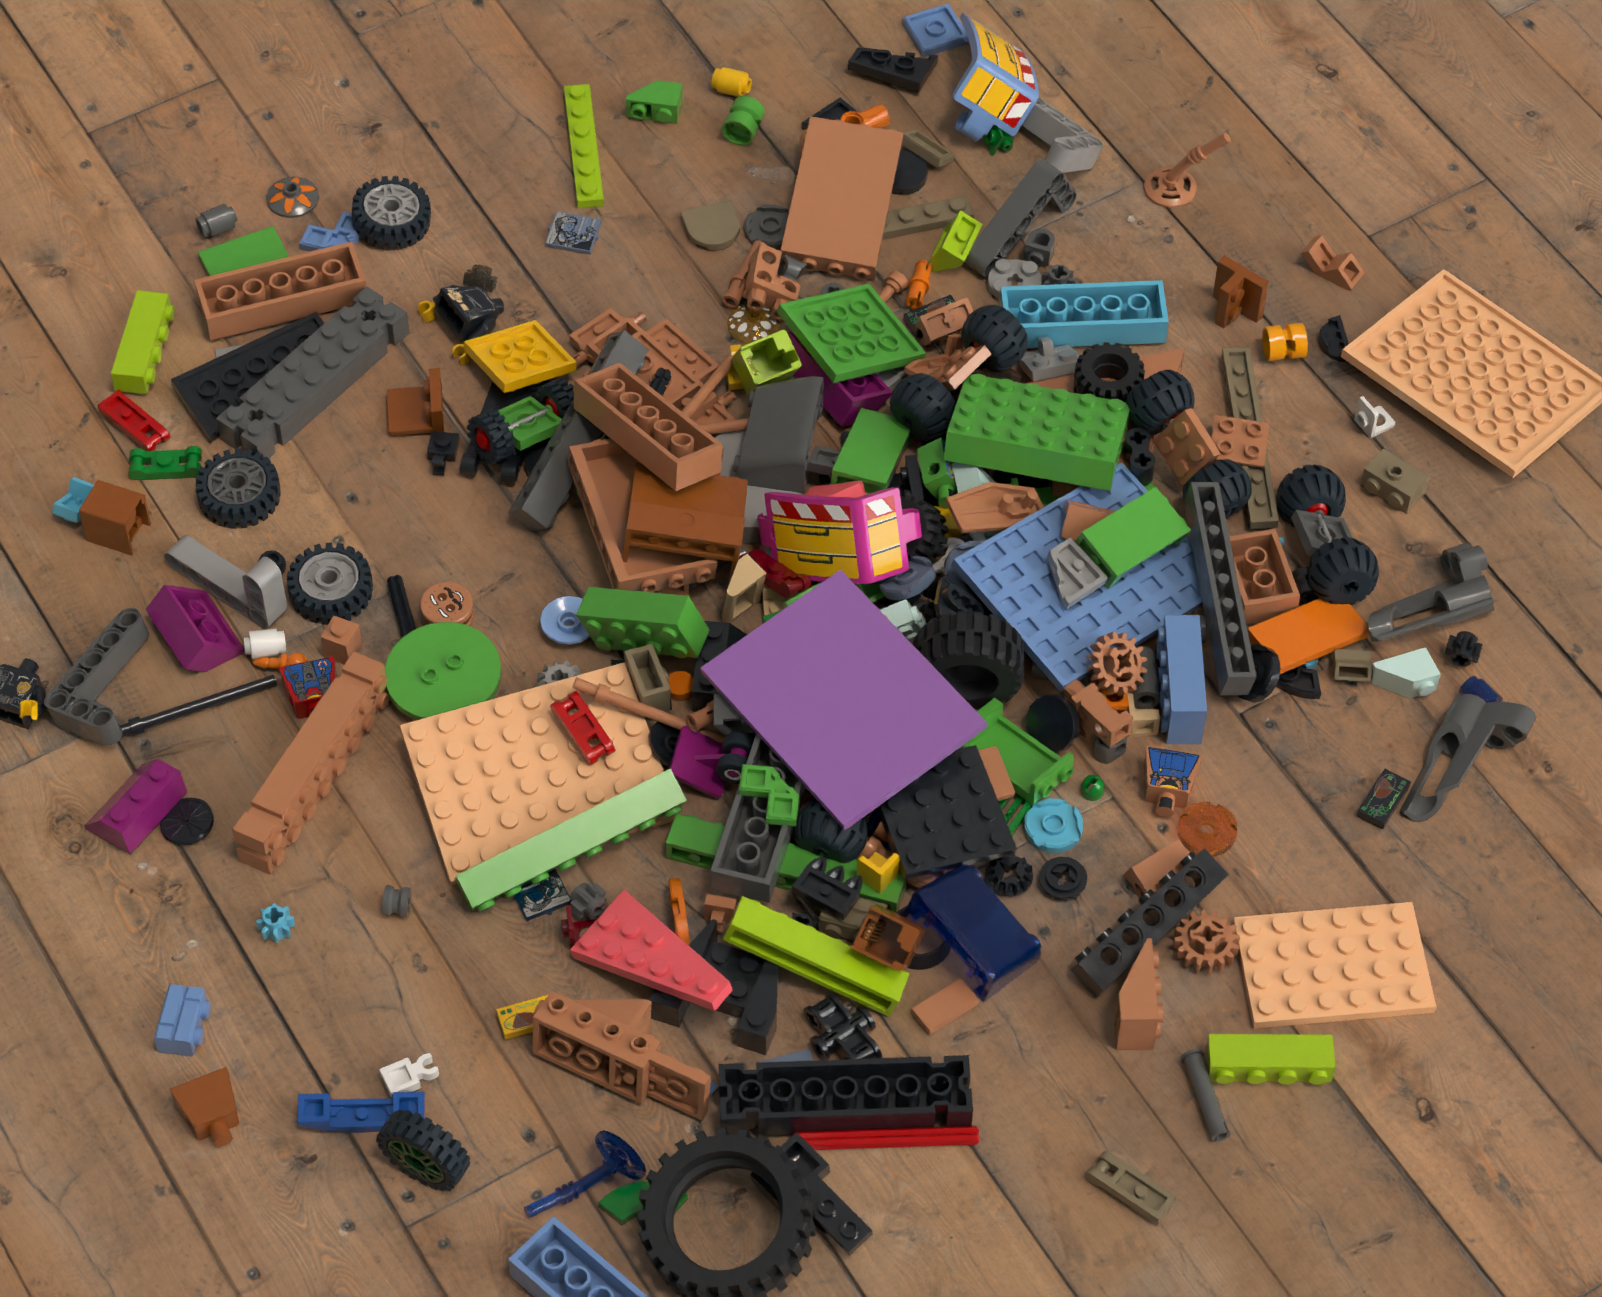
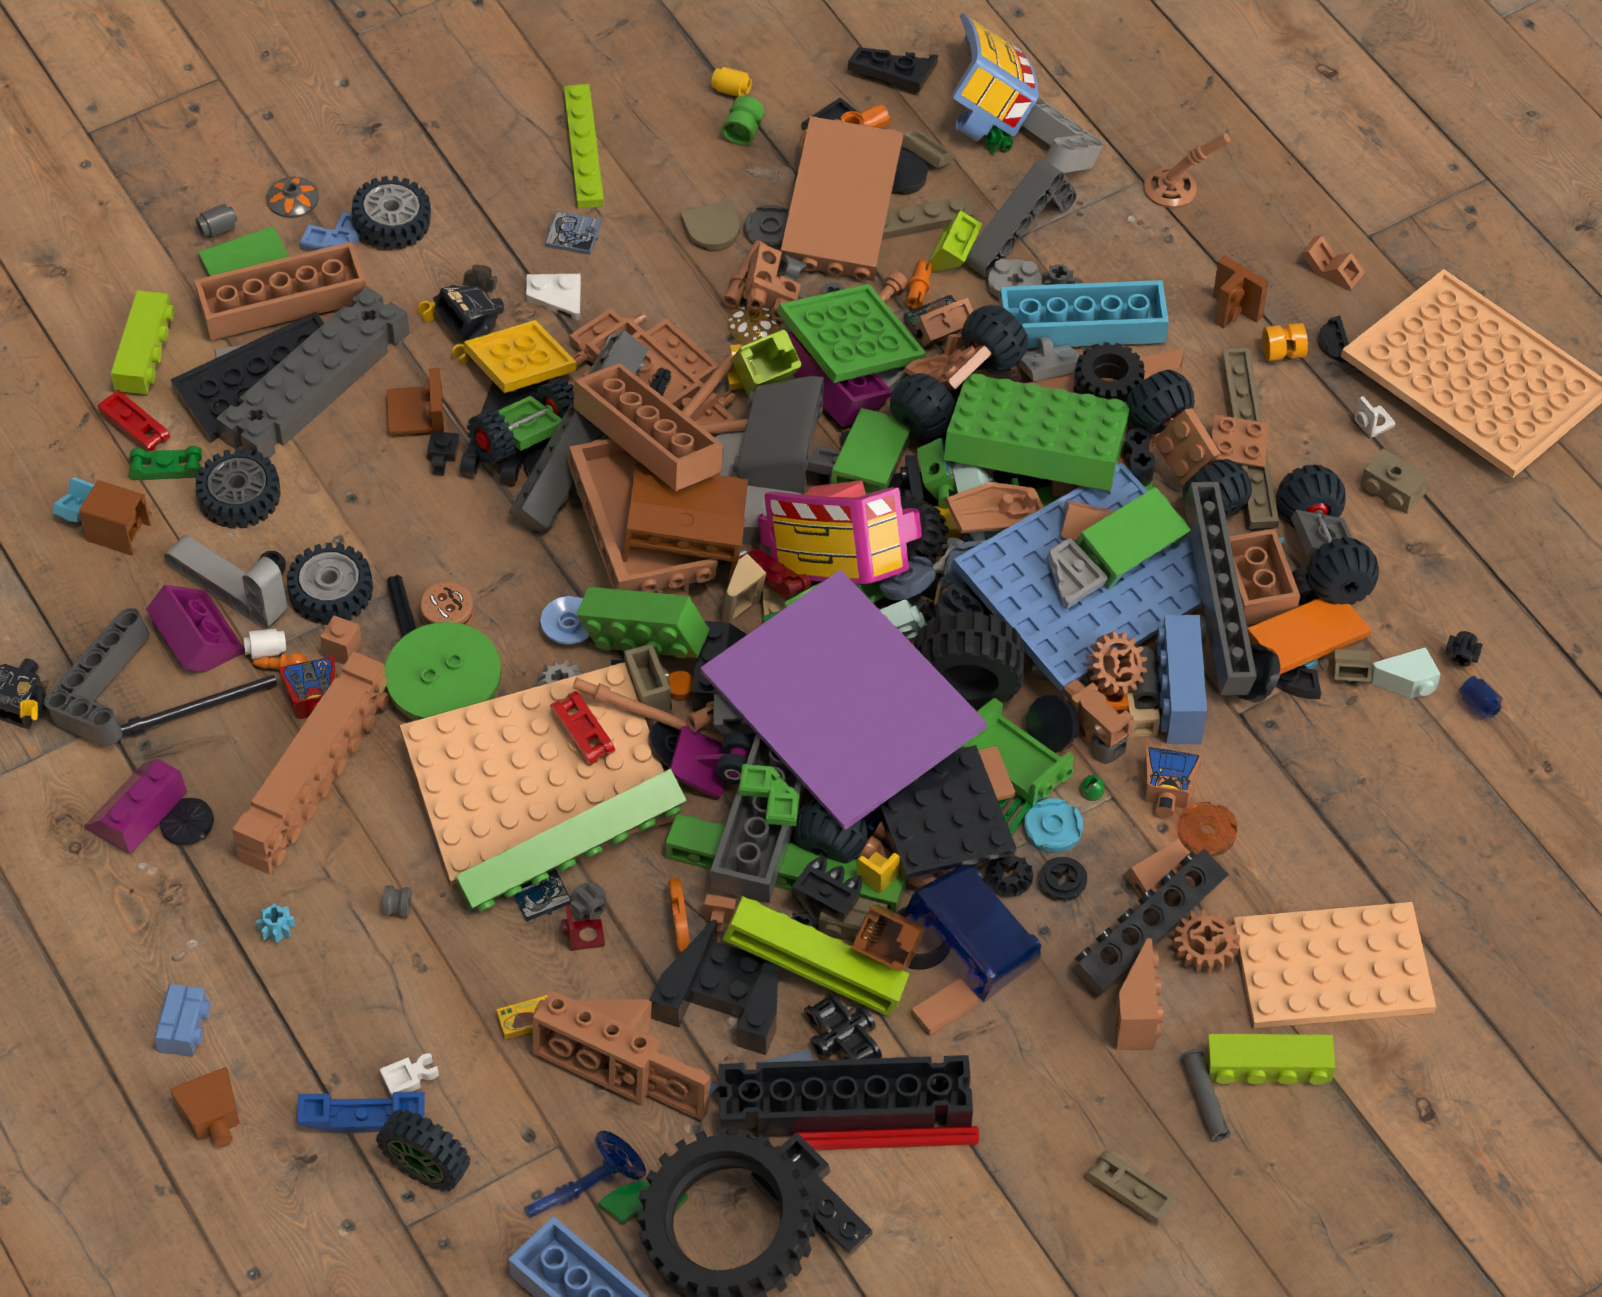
coral wing [570,889,733,1011] -> none
bright green slope [626,80,683,124] -> none
medium blue tile [902,3,968,58] -> none
dark grey plate [1023,229,1055,266] -> none
black tile [1357,769,1411,829] -> none
dark grey panel [1368,542,1494,641] -> none
dark grey panel [1400,694,1536,822] -> none
none -> white wing [526,274,581,320]

